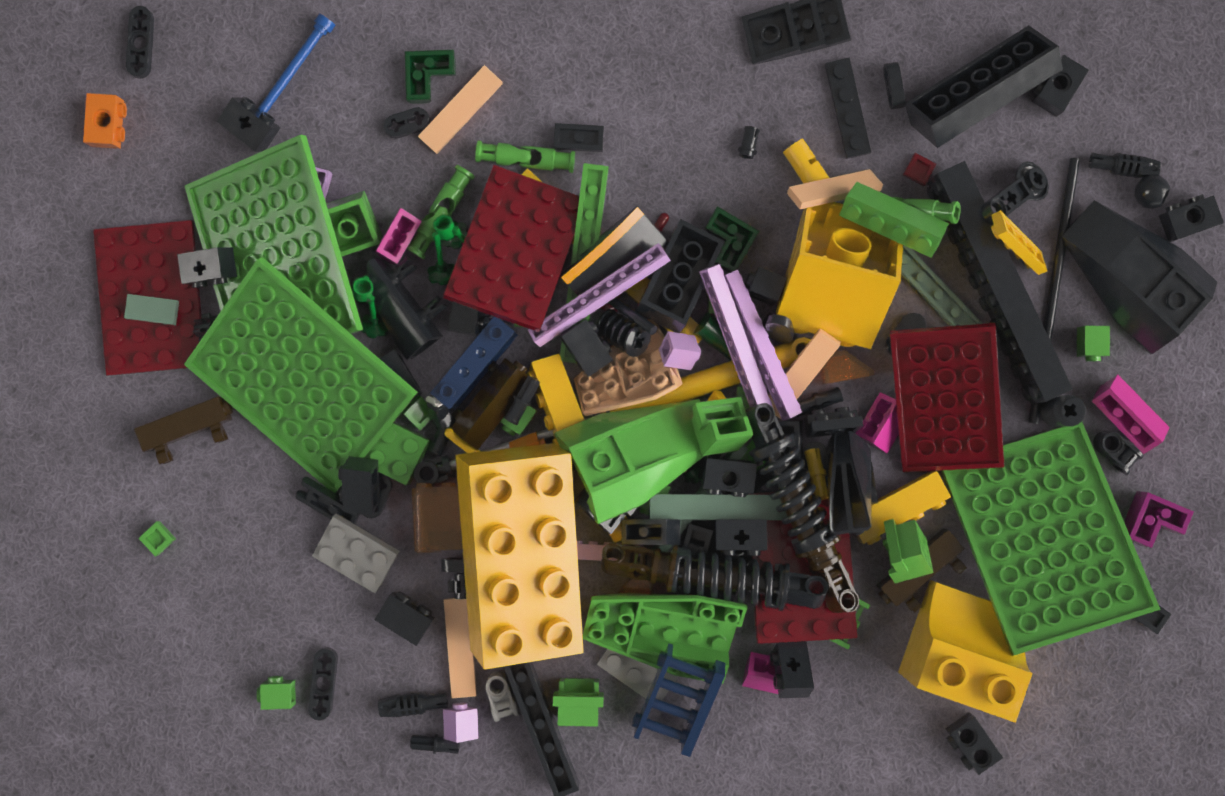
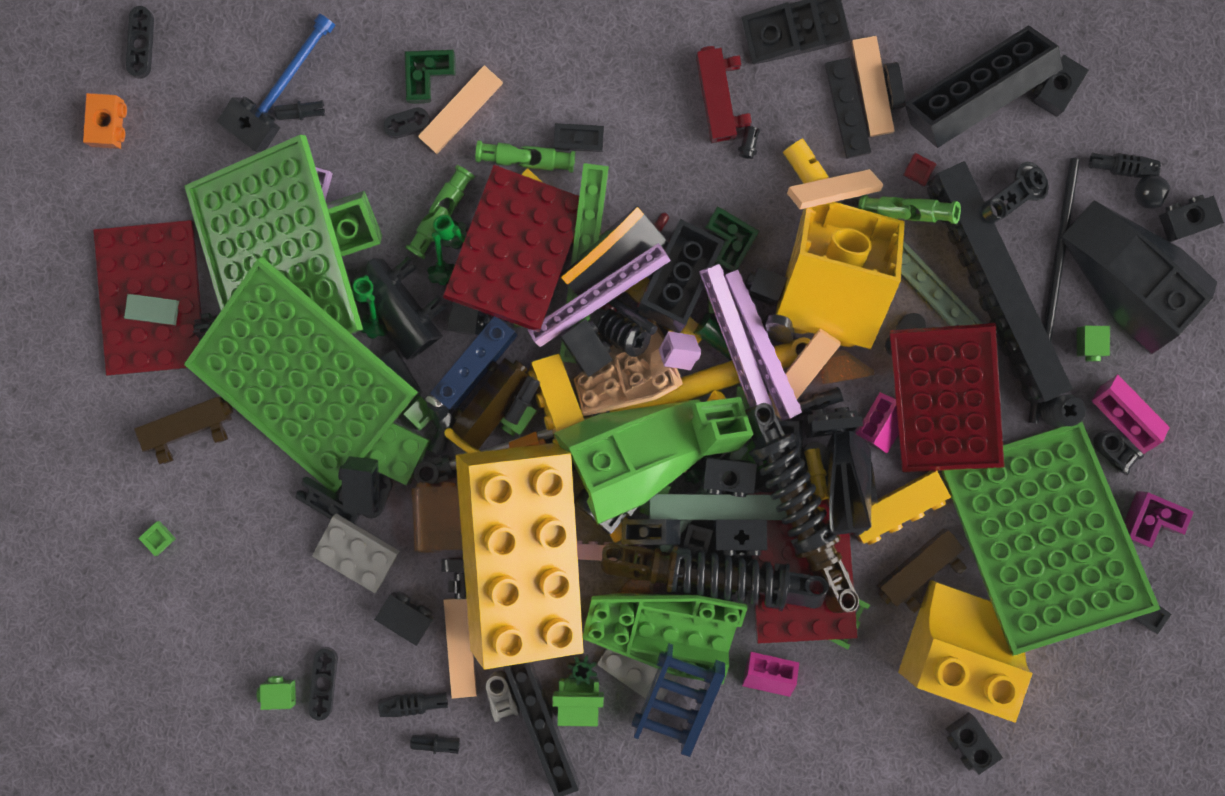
brick [177,247,237,288] -> none
dark pink brick [375,208,422,264] -> none
lavender brick [443,702,478,743] -> none
black brick [770,641,814,698] -> none
bright green brick [839,182,949,258] -> none
bright green plate [883,519,934,583] -> none
yellow plate [991,210,1047,275] -> none
none -> black axle [275,100,325,120]
none -> dark green gear [567,654,597,686]
none -> dark red brick [696,46,752,143]
none -> light nougat tile [851,36,894,137]

